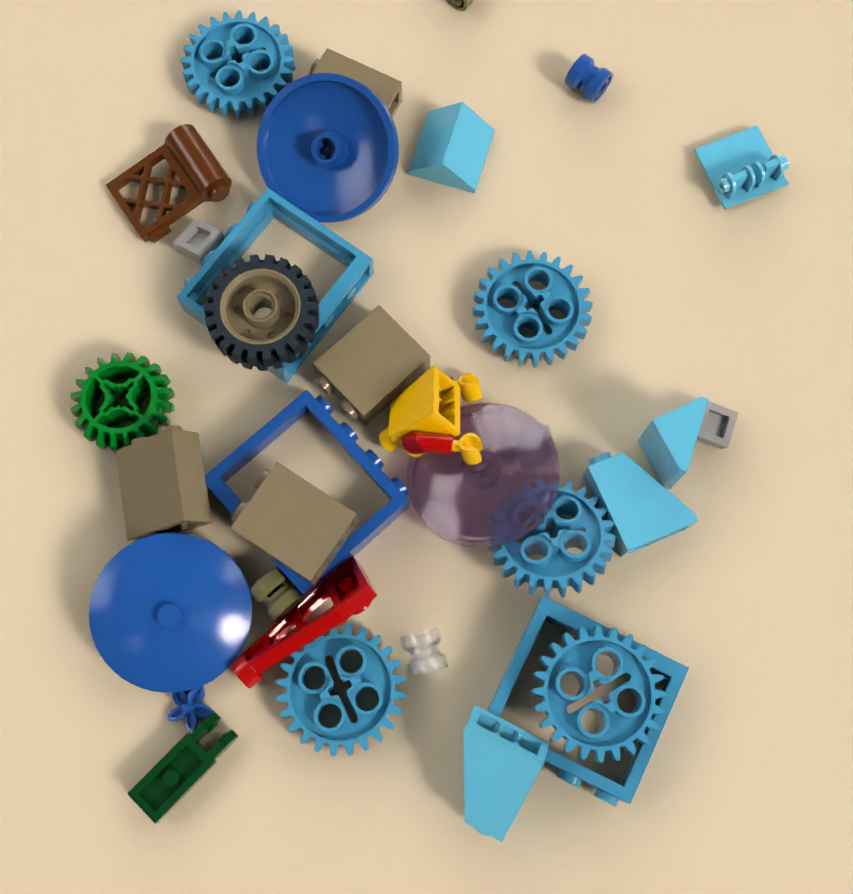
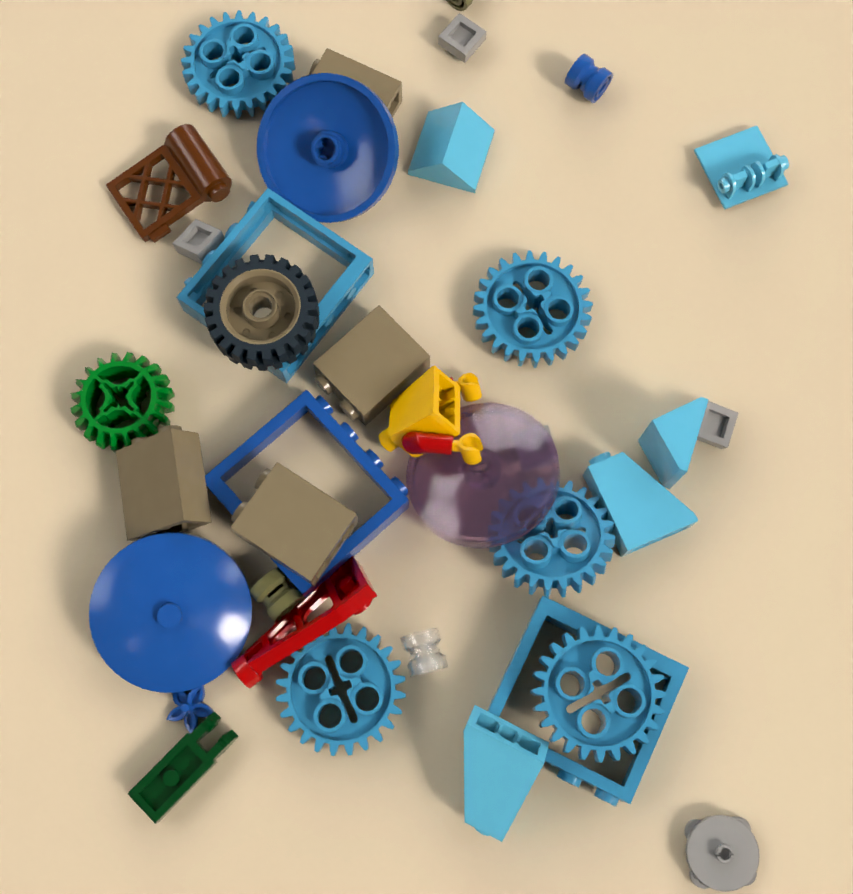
none -> light grey plate [438,13,487,63]
none -> light grey piece [684,815,759,892]

